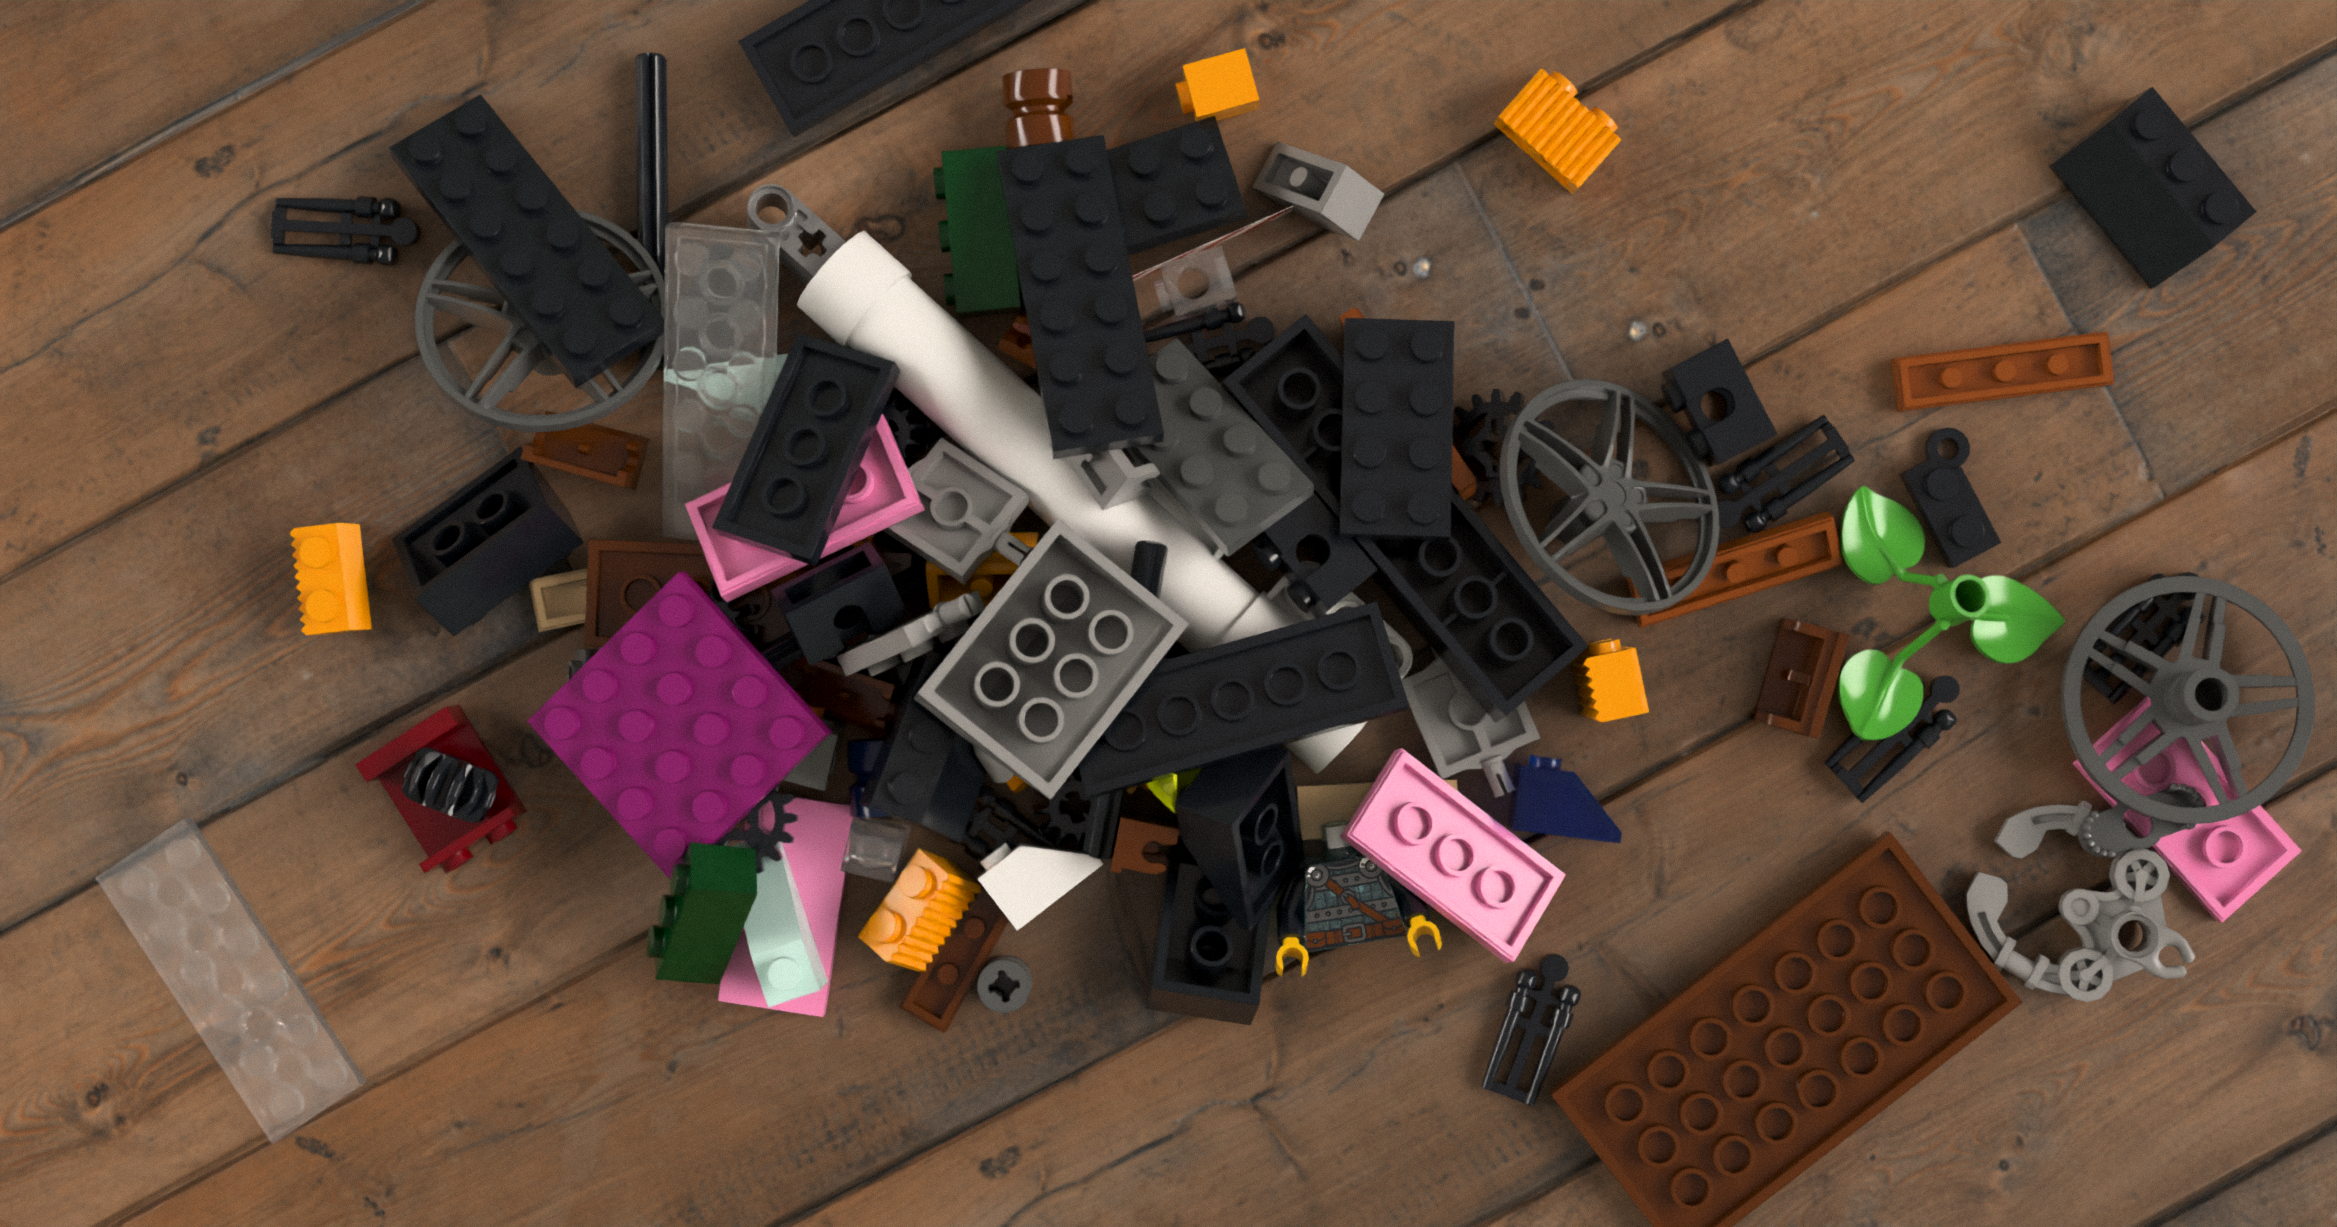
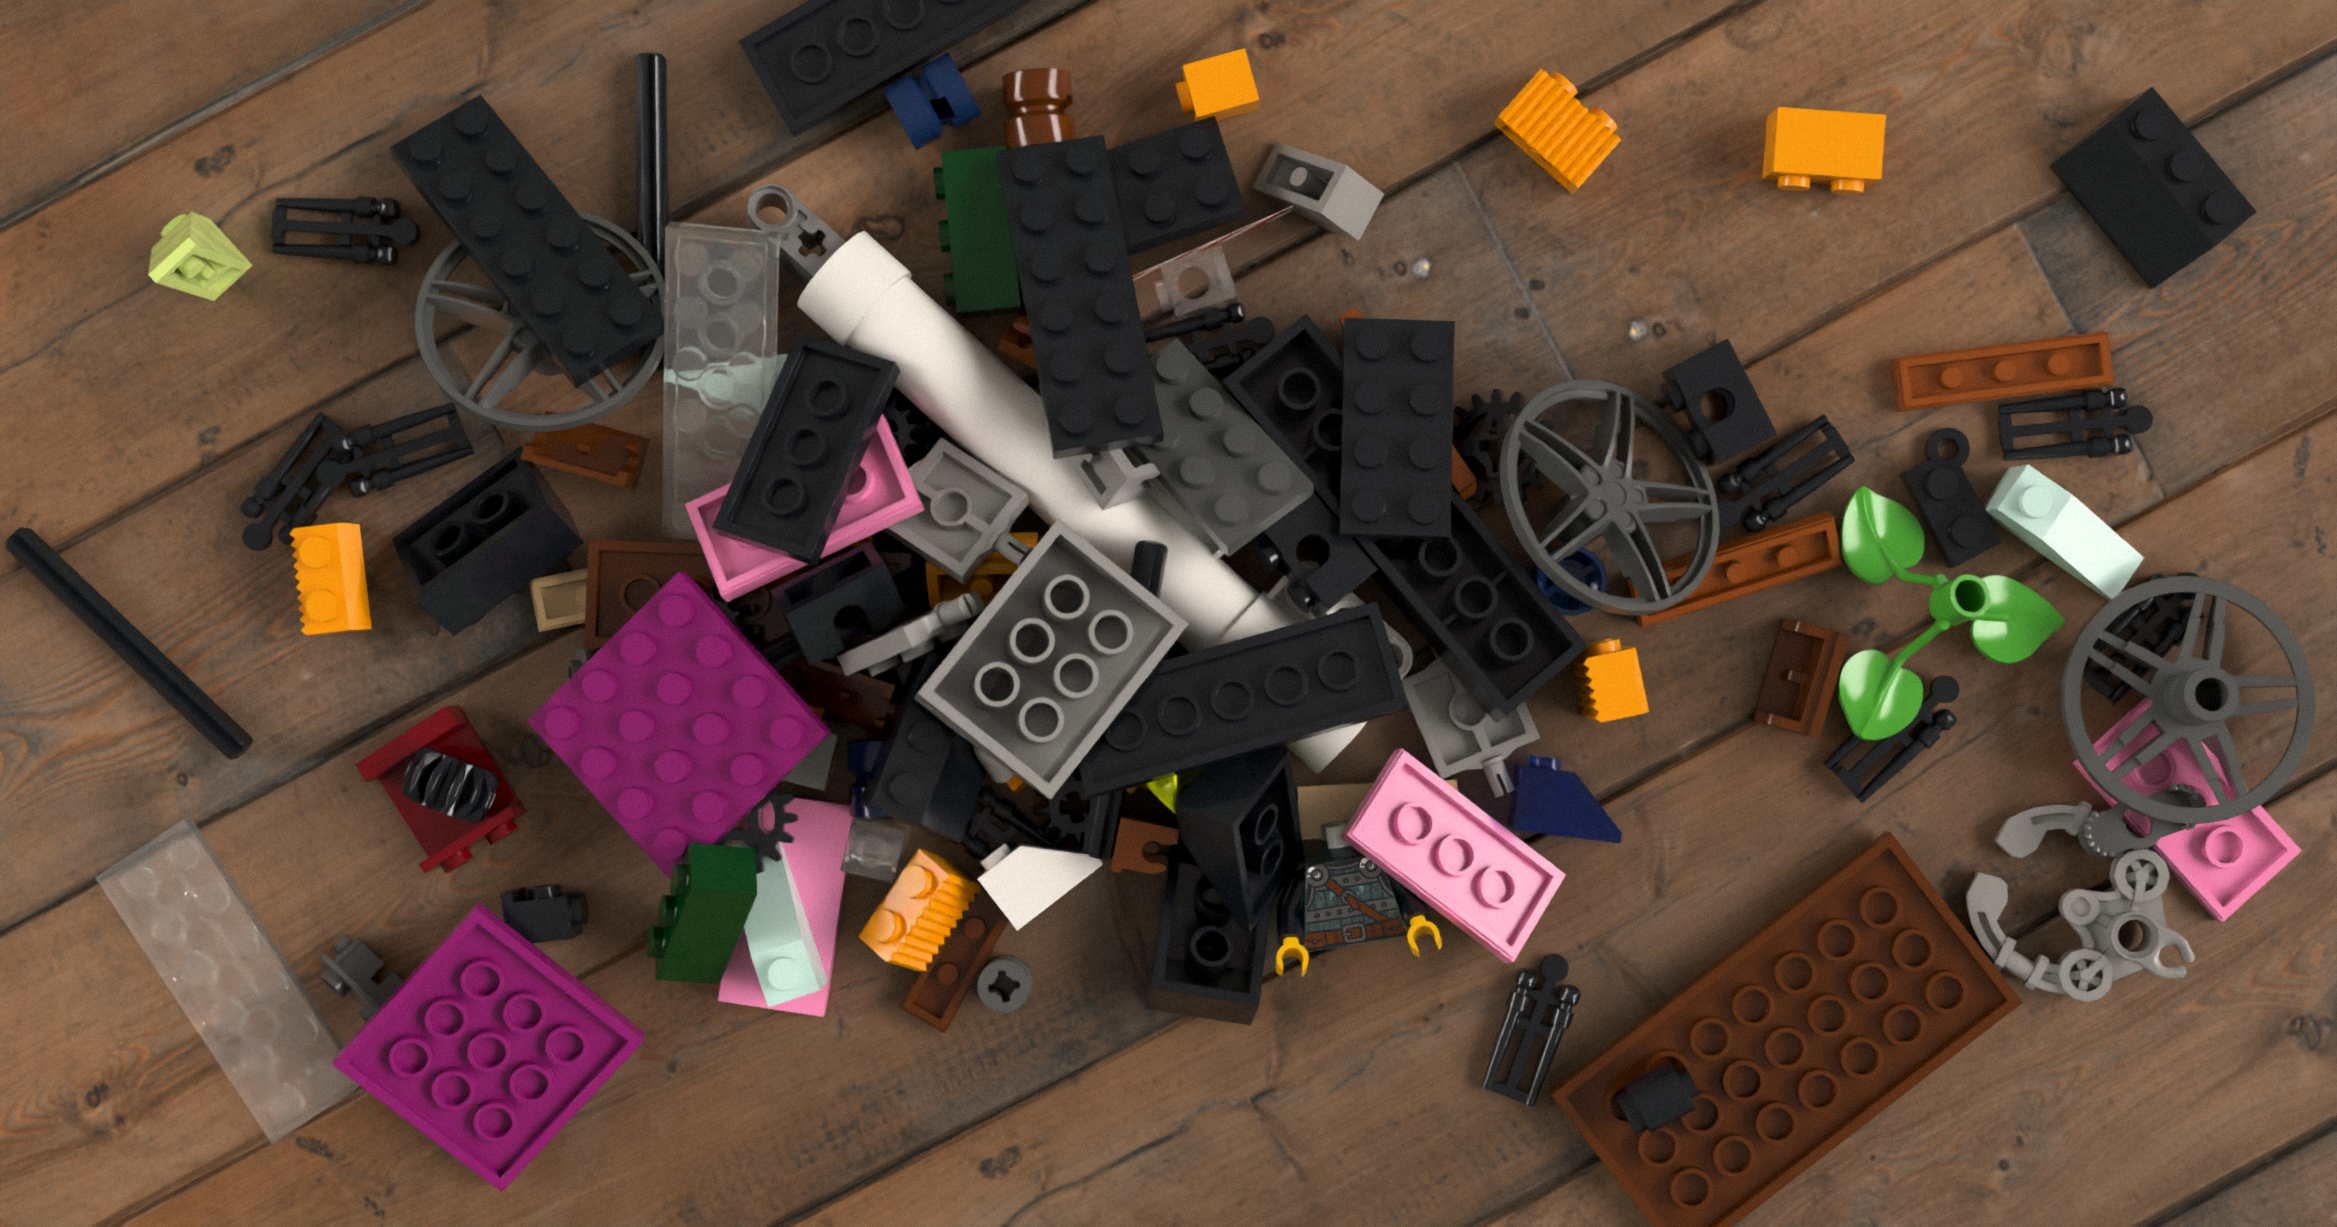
none -> black axle [5,527,253,760]
none -> yellowish green slope [148,211,253,301]
none -> black piece [240,412,363,551]
none -> black piece [316,402,474,498]
none -> dark grey hinge [320,934,404,1022]
none -> magenta plate [332,902,645,1192]
none -> black brick [501,884,588,944]
none -> dark blue wheel [882,53,982,151]
none -> dark blue wheel [1529,547,1607,616]
none -> black brick [1615,1061,1700,1135]
none -> light orange brick [1762,107,1886,195]
none -> light aqua slope [1982,464,2144,600]
none -> black piece [1998,387,2153,461]

